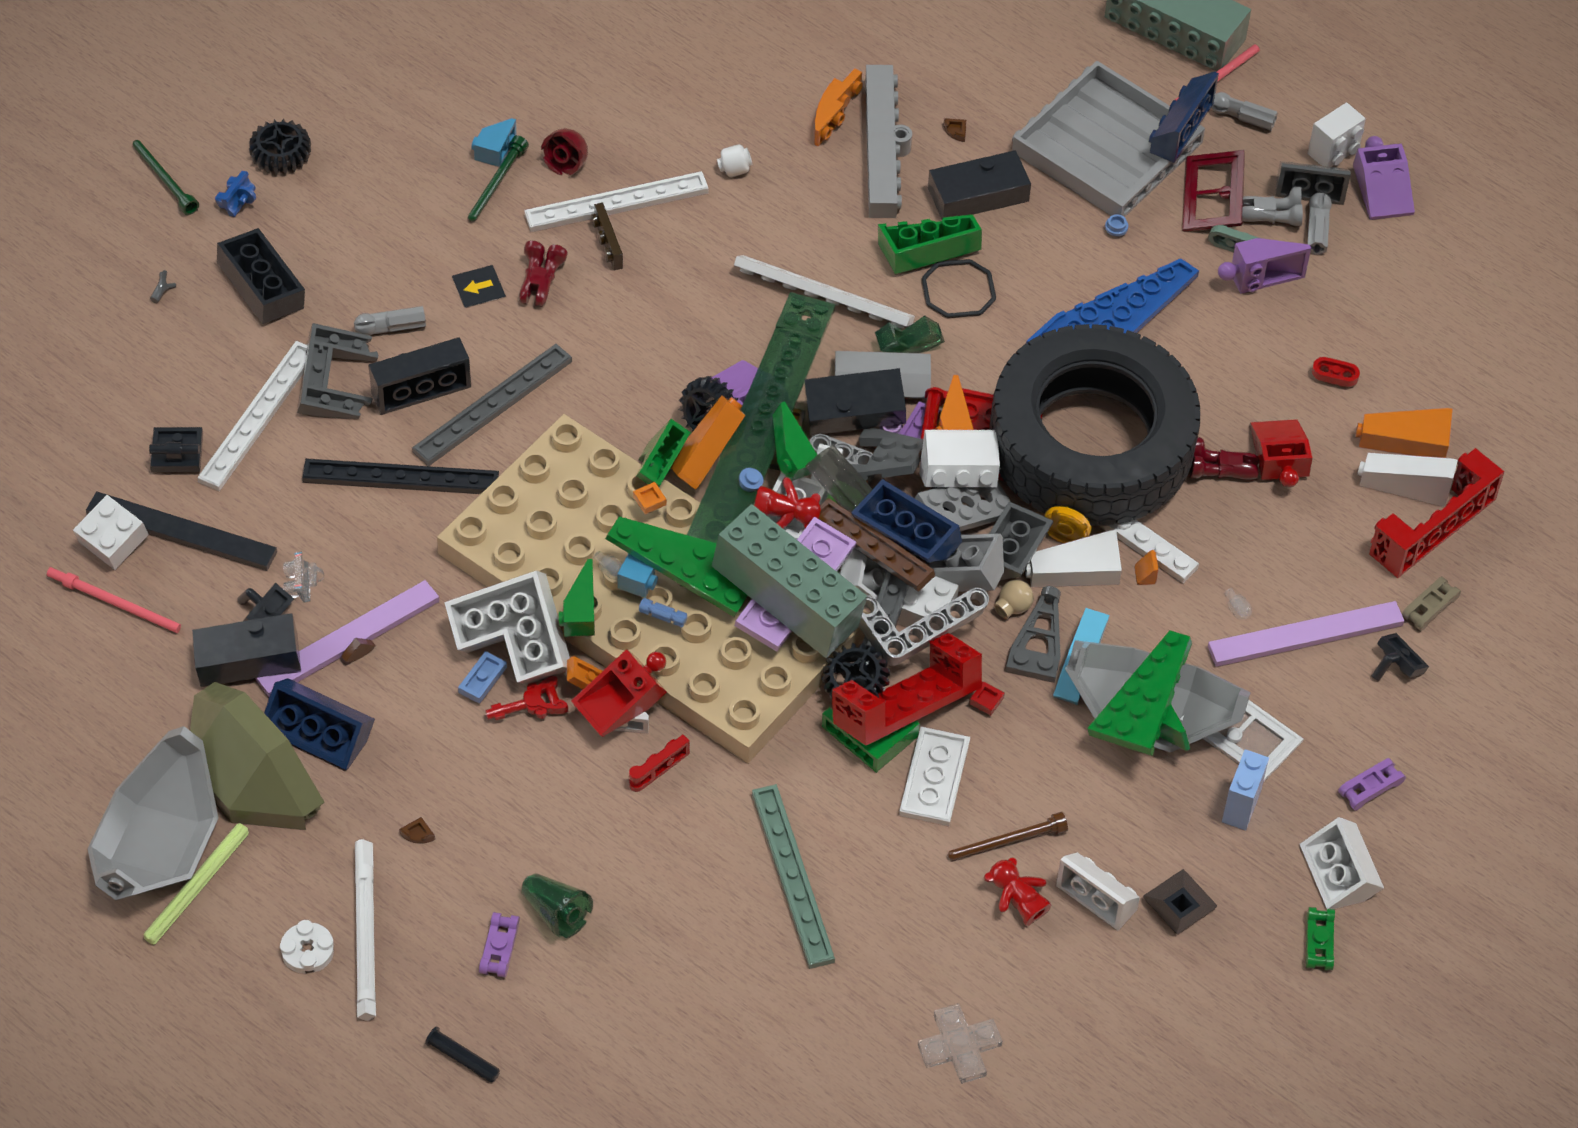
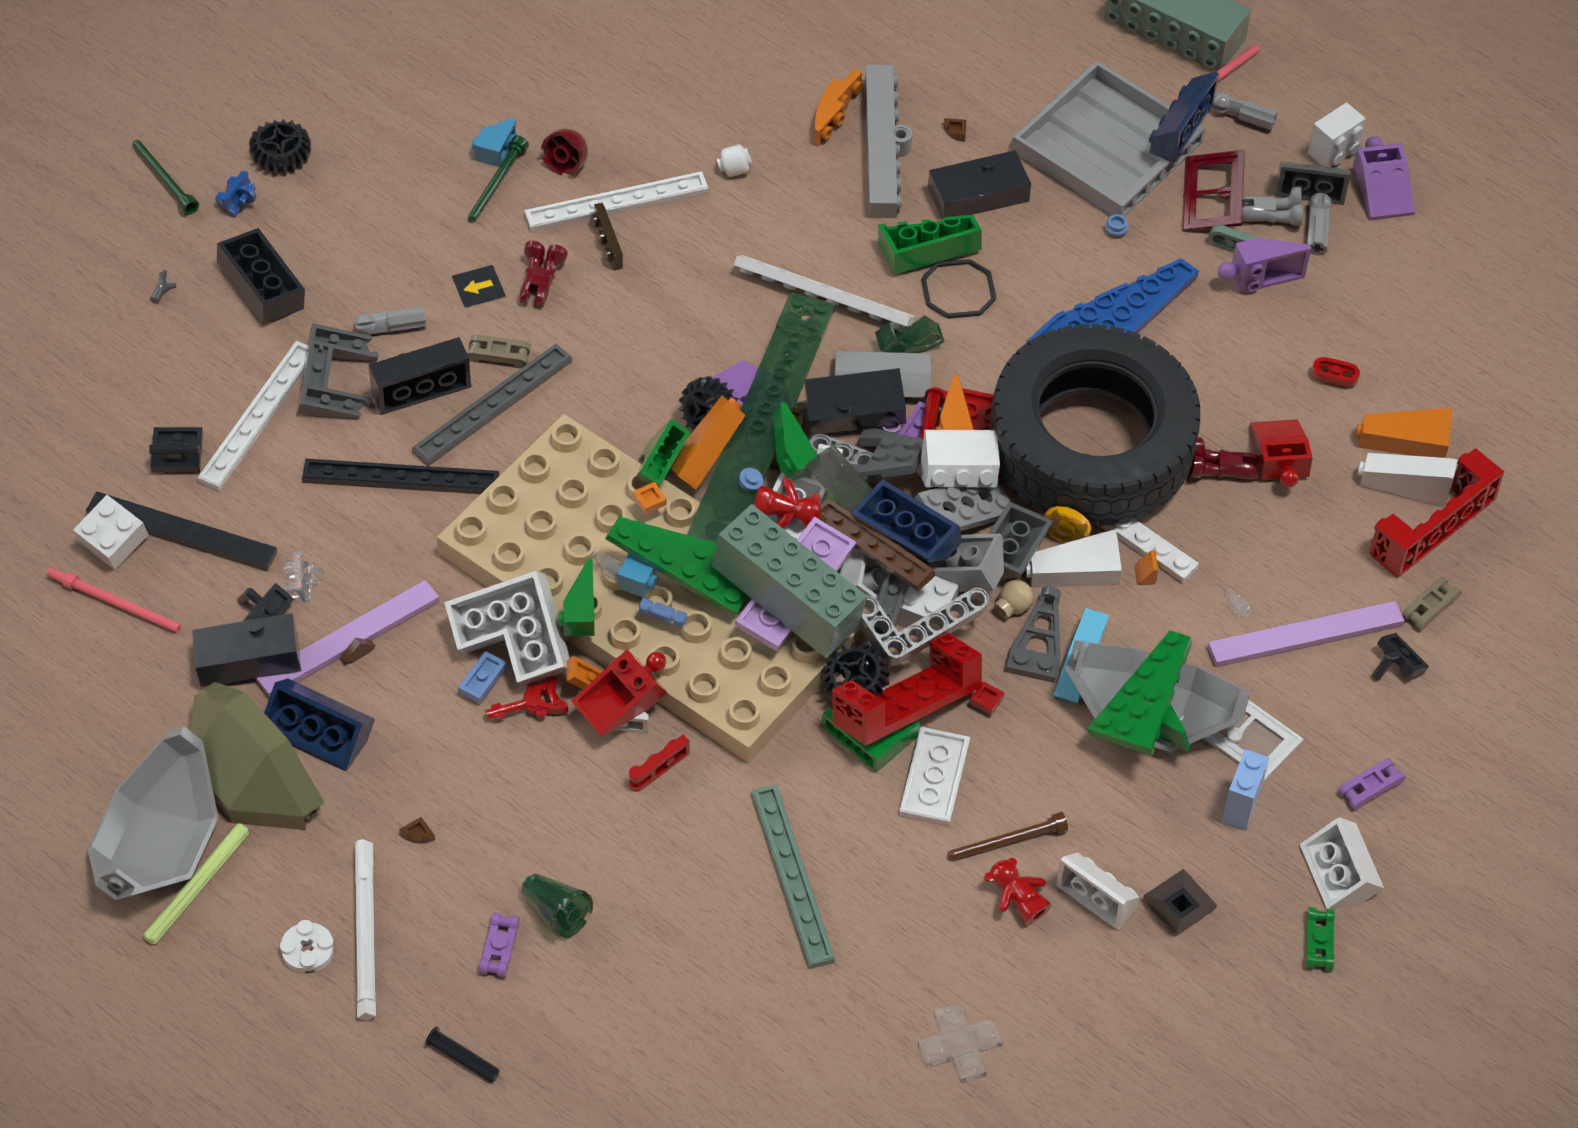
none -> dark tan plate [467,335,531,368]

